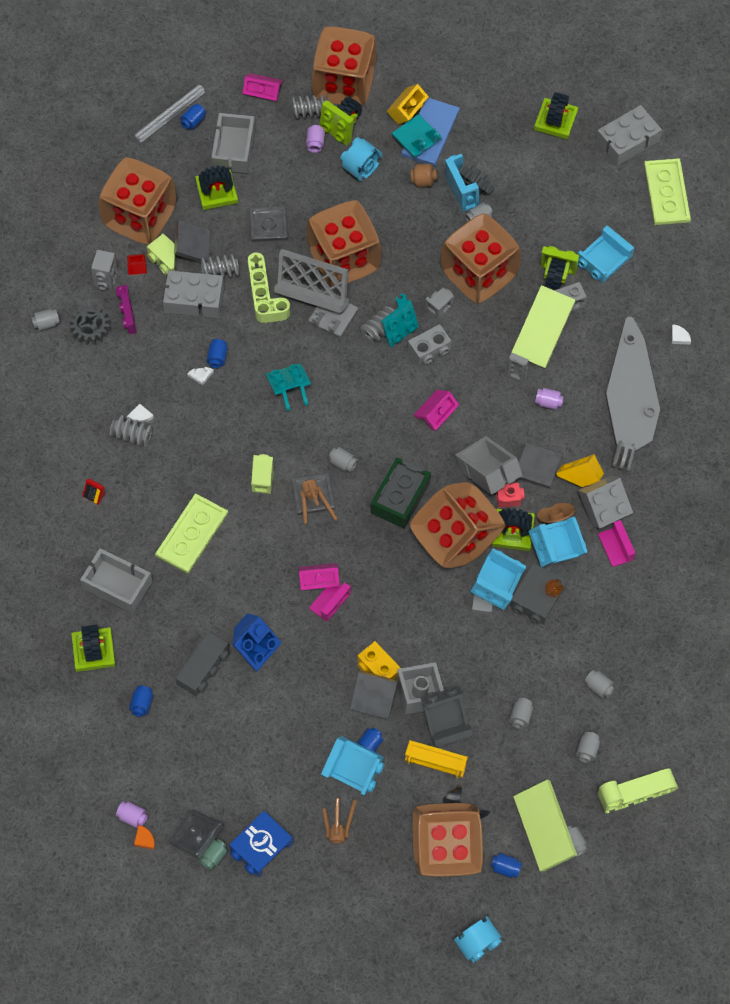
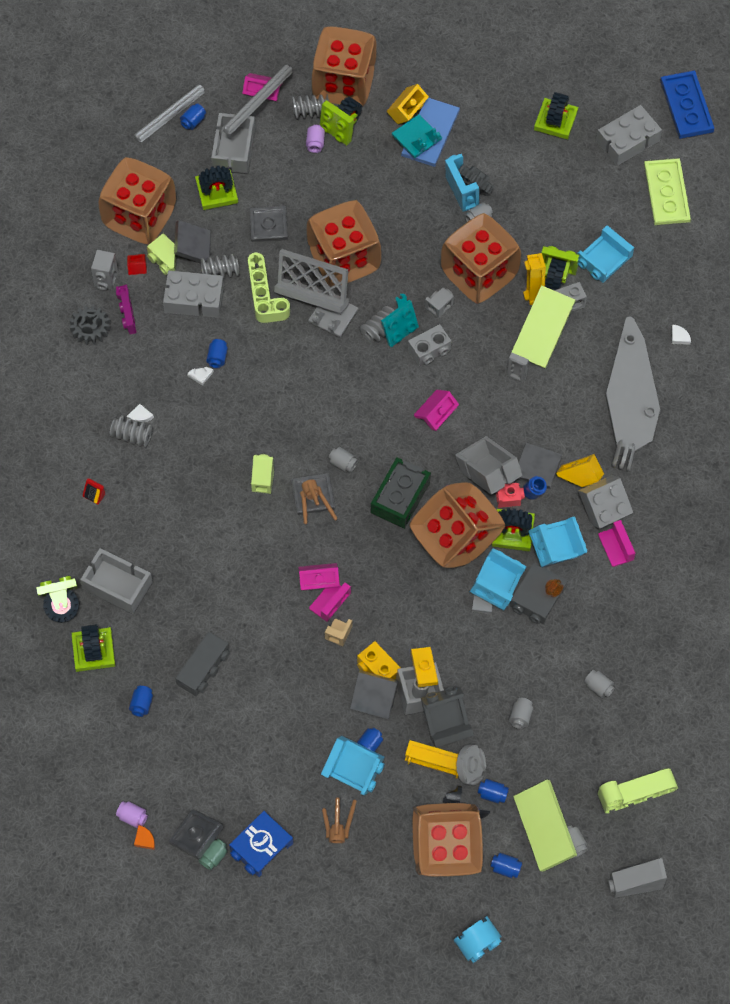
light grey brick [31,308,60,331] -> none
yellowish green tile [155,493,228,573] -> none
blue slope [232,613,282,672] -> none
teal plate [265,363,311,411] -> none
medium azure brick [340,137,382,181] -> none
medium nougat head [411,163,438,187] -> none
lavender brick [535,388,564,410] -> none
medium nougat dish [537,503,575,523] -> none
light grey brick [576,732,600,763] -> none
none -> plate [36,576,79,623]
none -> light grey axle [223,65,292,135]
none -> tan panel [325,619,353,646]
none -> yellow plate [411,647,438,687]
none -> light grey tile [456,745,486,785]
none -> blue brick [478,779,509,804]
none -> yellow container [523,253,546,305]
none -> blue brick [523,476,547,499]
none -> light grey slope [608,858,667,898]
none -> blue plate [660,71,715,139]

